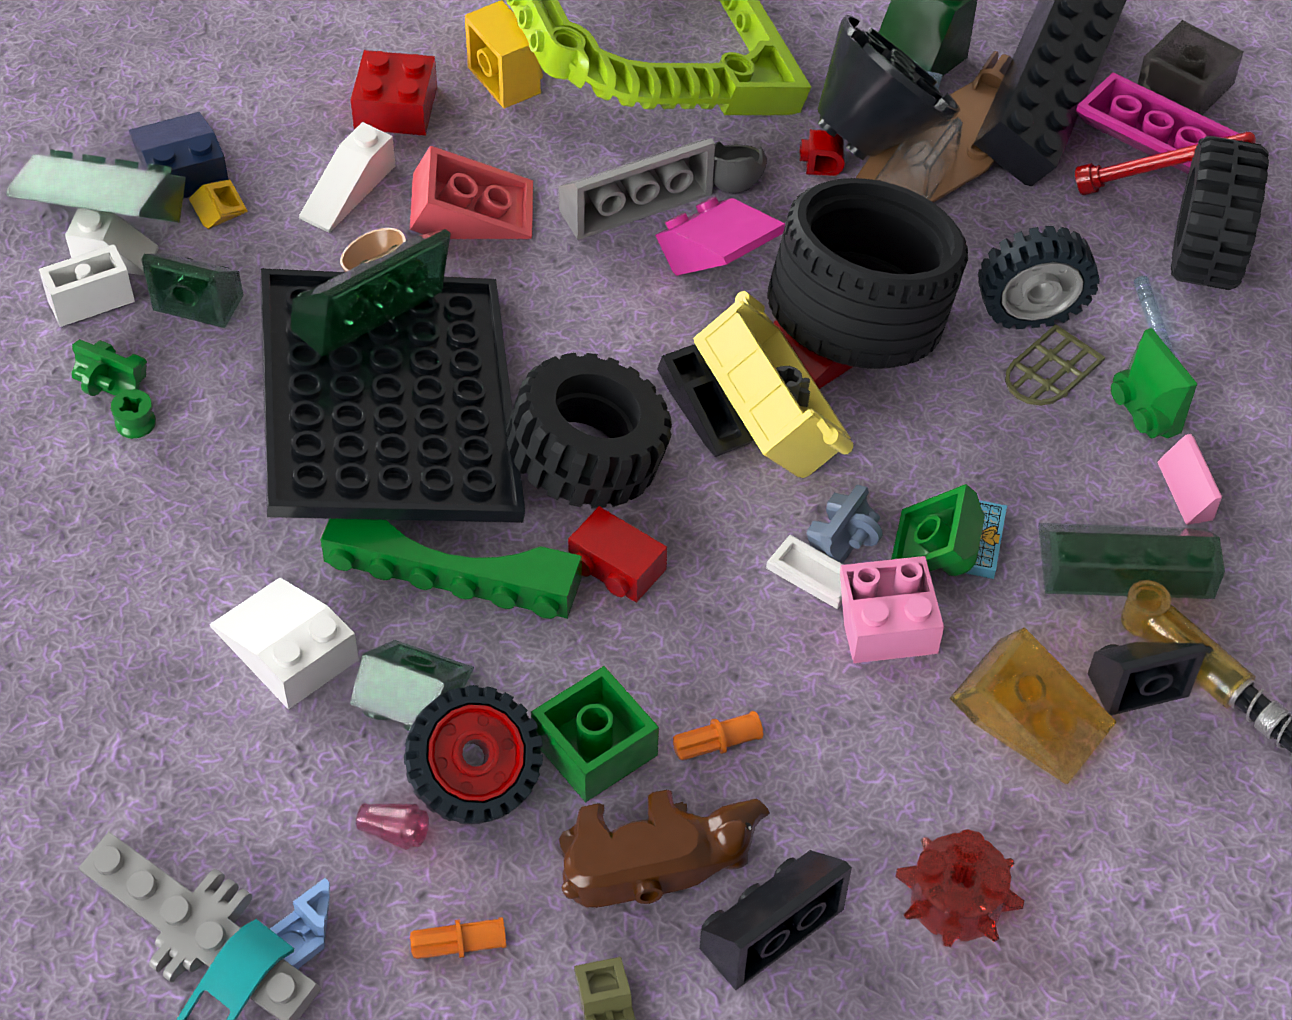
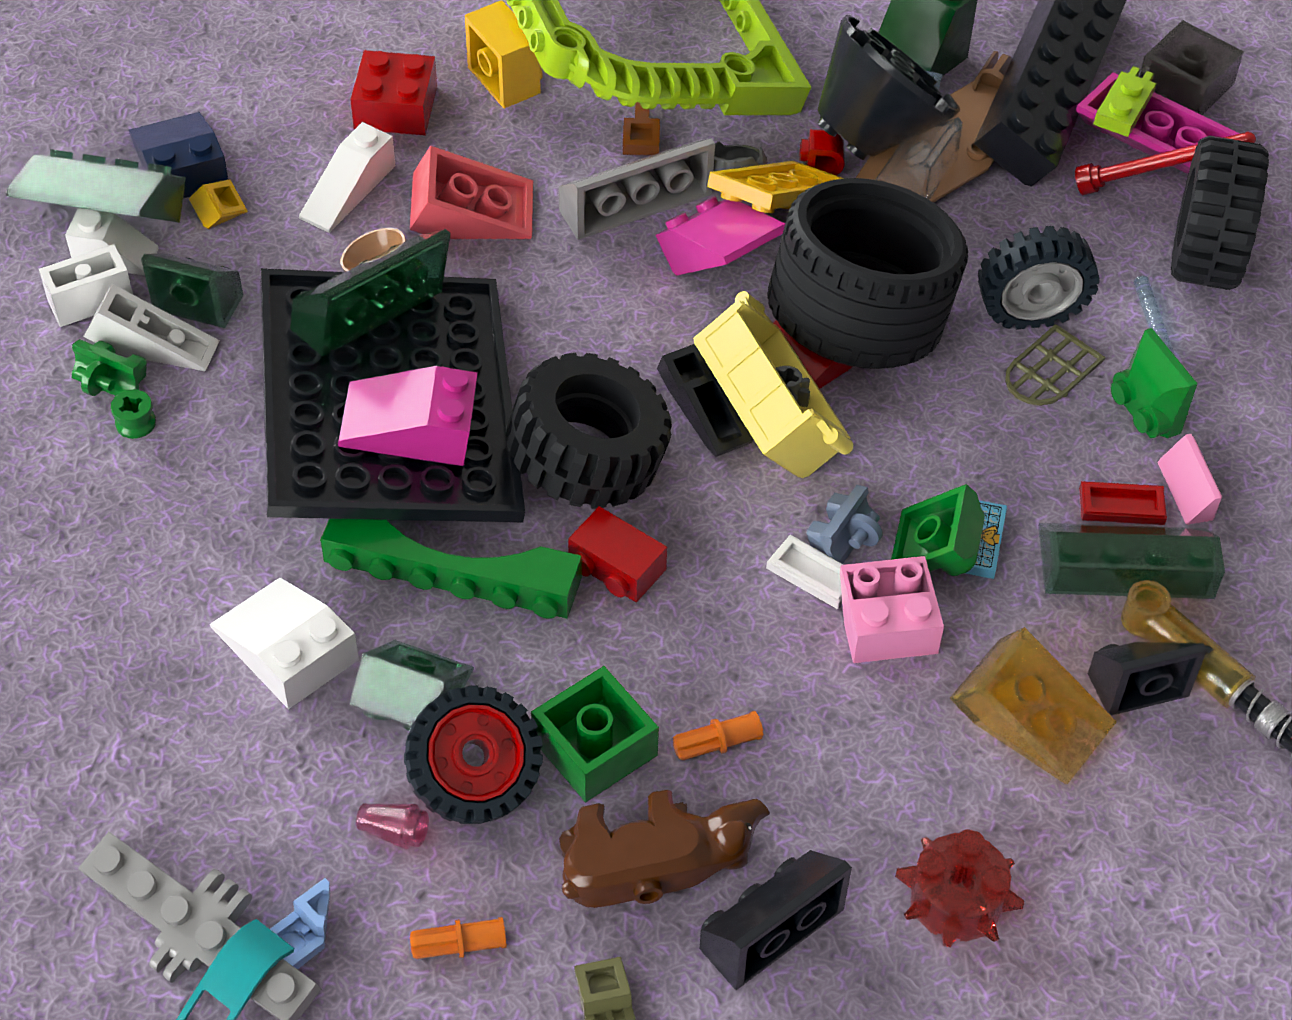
none -> white slope [83,284,220,371]
none -> dark pink slope [338,366,478,466]
none -> dark orange plate [623,102,660,155]
none -> yellow plate [707,161,843,213]
none -> red tile [1079,481,1167,525]
none -> lime hinge [1093,66,1157,137]

